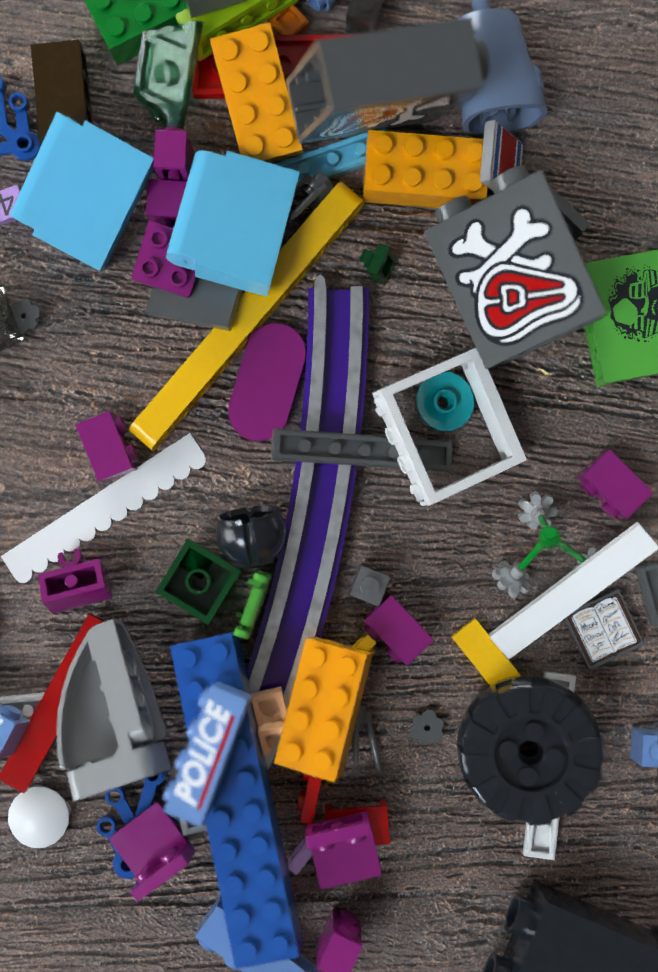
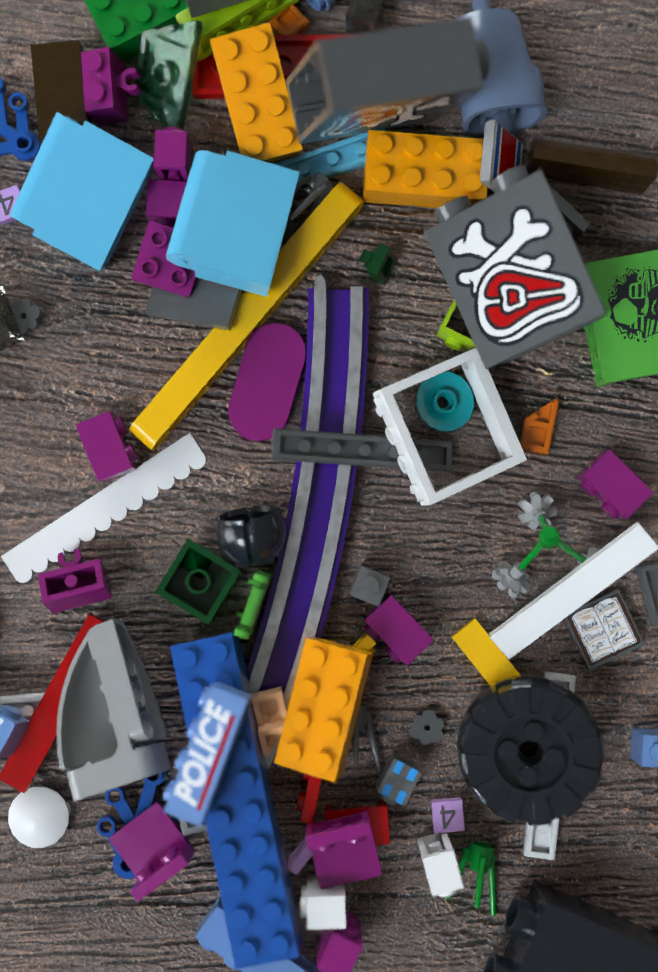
none -> magenta brick [81,47,142,126]
none -> white brick [300,874,346,930]
none -> flat silver brick [376,751,422,806]
none -> white brick [417,833,464,897]
none -> lavender tile [431,797,465,834]
none -> lime bracket [436,300,476,351]
none -> green plant [445,841,497,917]
none -> orange tile [519,399,559,455]
none -> dark brown brick [526,137,658,195]

